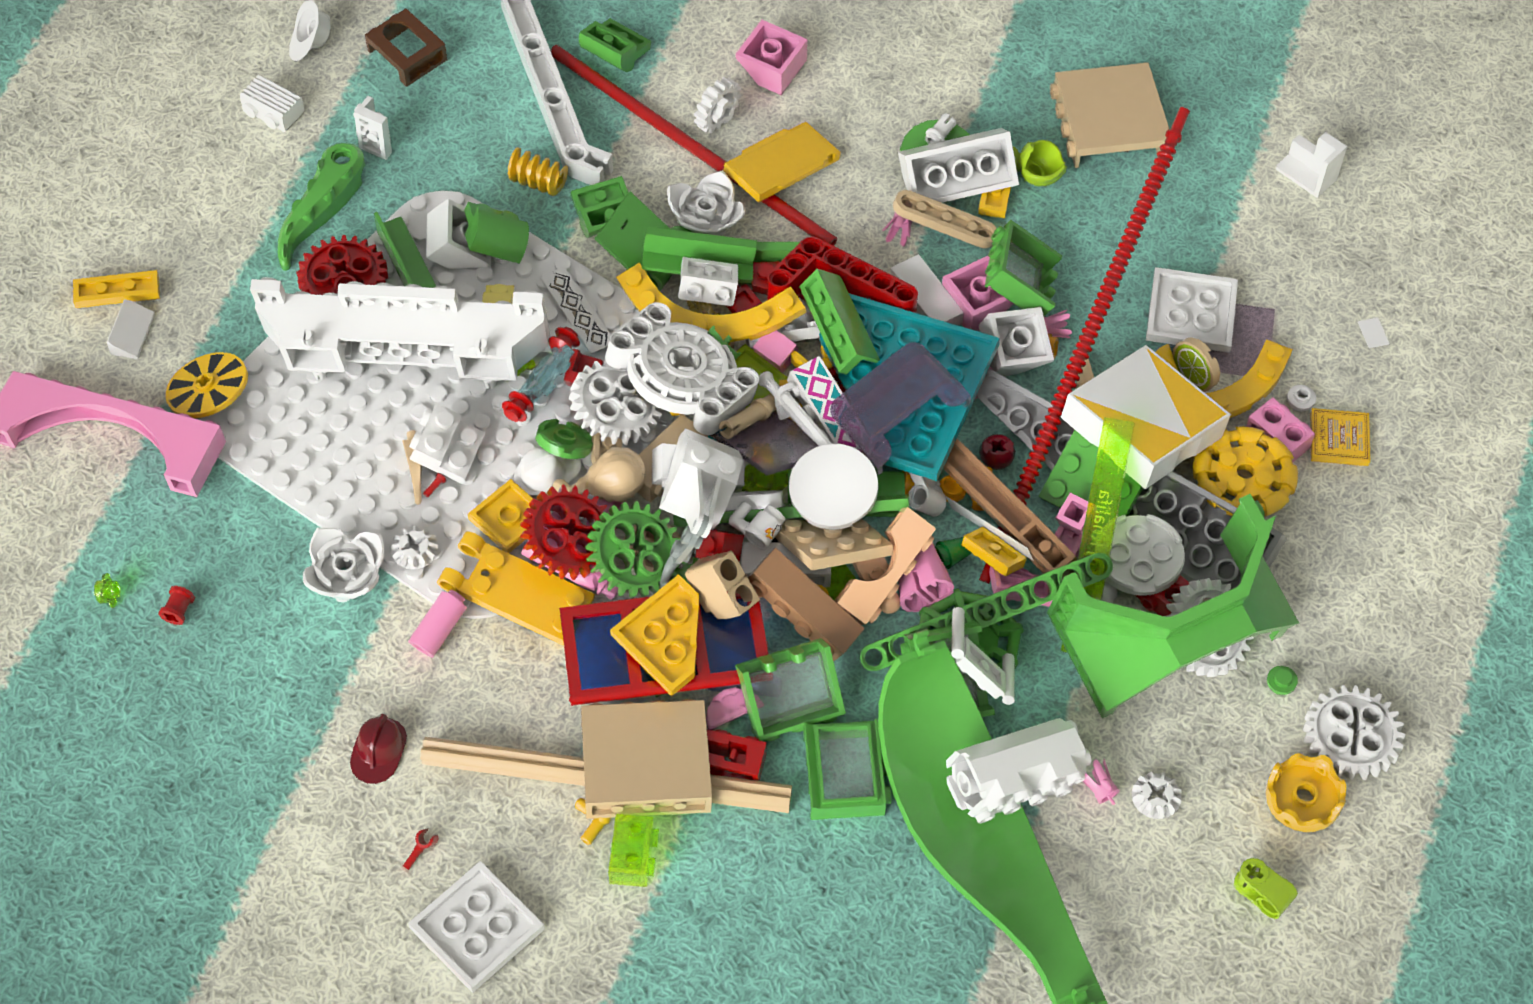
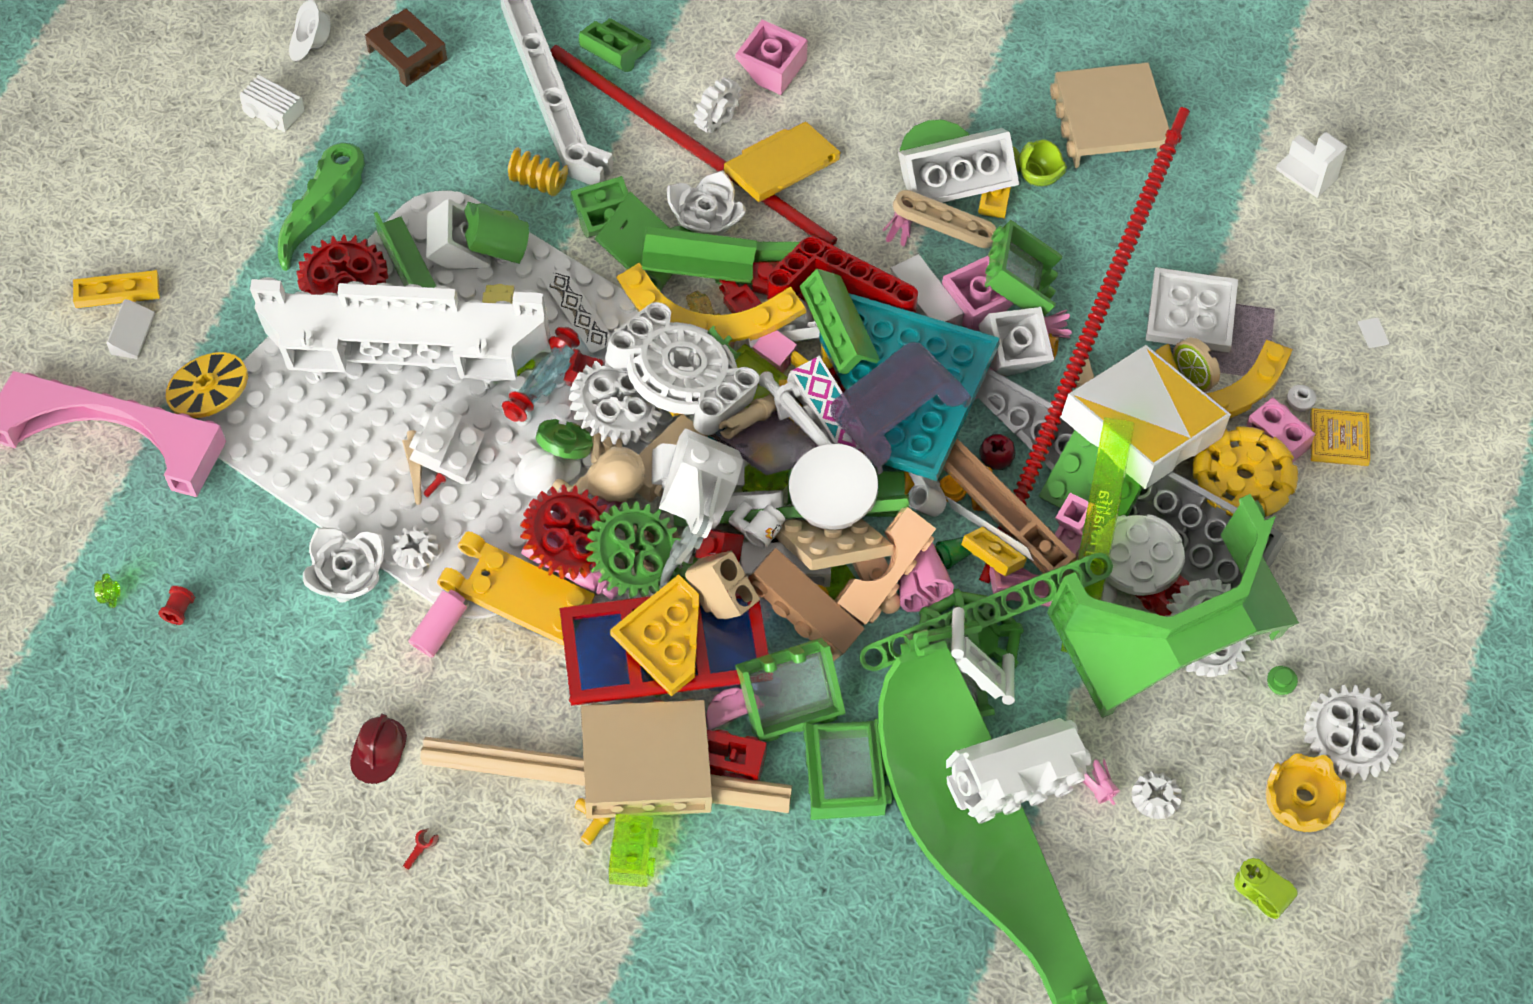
white bracket [354,96,392,160] -> none
white plate [408,861,545,993] -> none
yellow tile [467,479,533,553] -> none
white bracket [678,257,738,306] -> none
white pin [925,113,956,144] -> none

